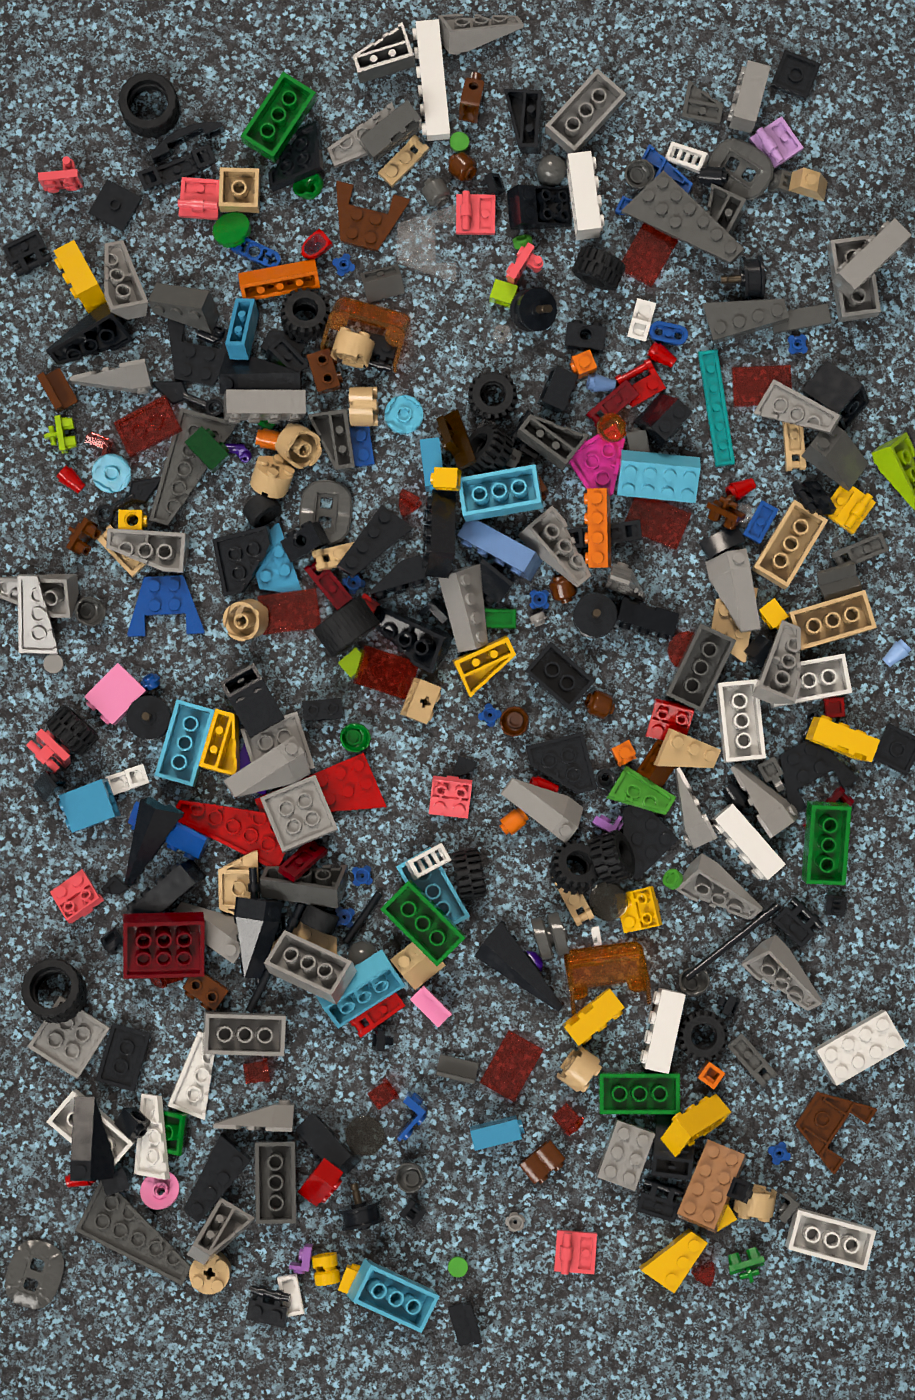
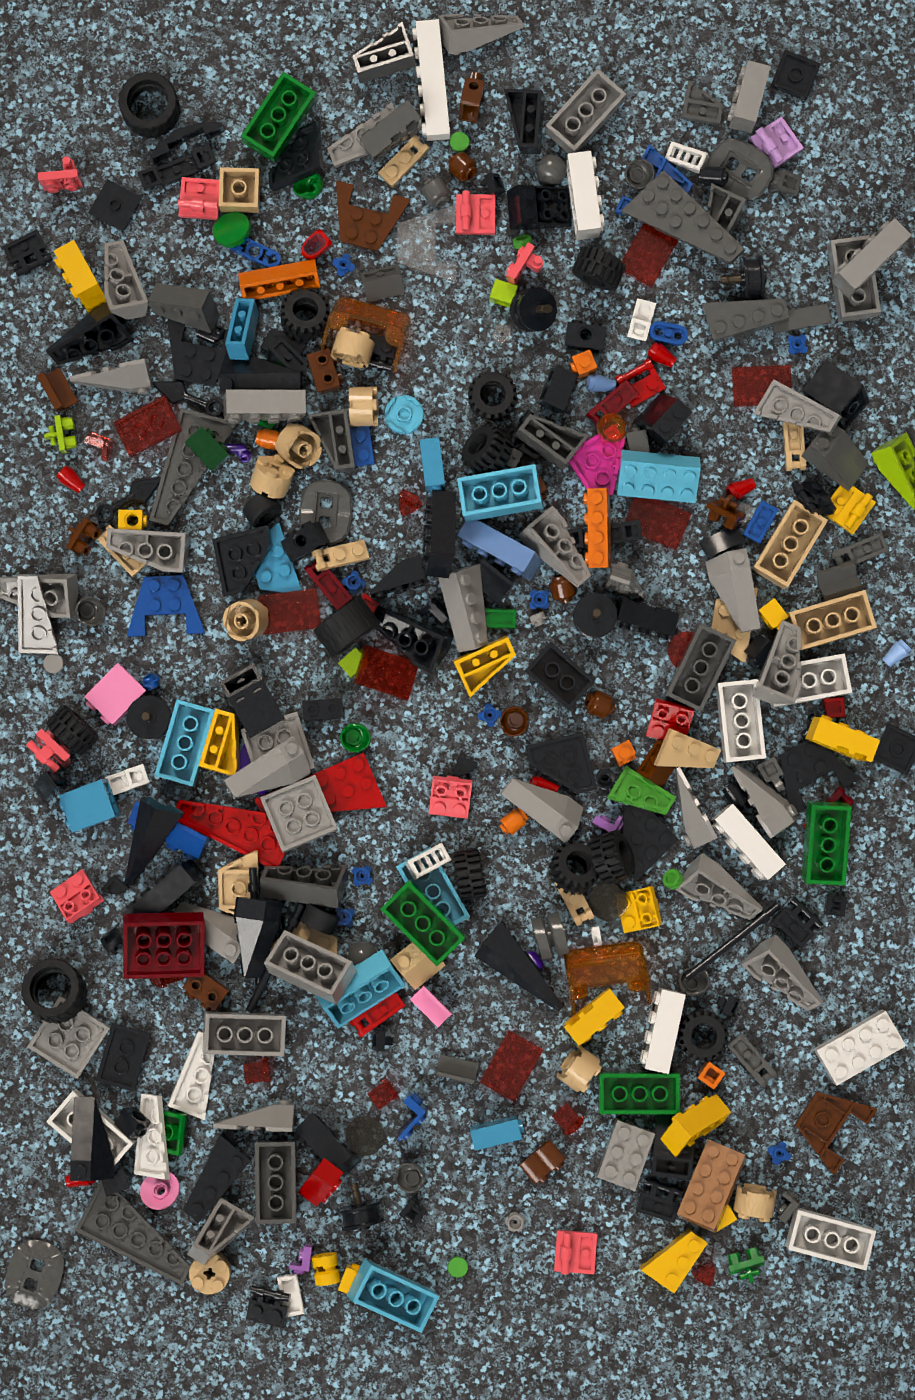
medium azure tile [91,454,131,493] -> none
dark red plate [278,840,328,883] -> none
black wing [337,505,414,578] -> none
black bar [343,891,383,944] -> none
tan brick [400,678,441,724] -> none
yellow brick [430,467,462,491] -> none
dark brown bracket [436,409,477,470] -> none
black panel [448,1300,482,1346] -> none
teal tile [698,349,735,468] -> none
black tile [727,1177,754,1204] -> none
tan slope [789,167,828,201] -> none

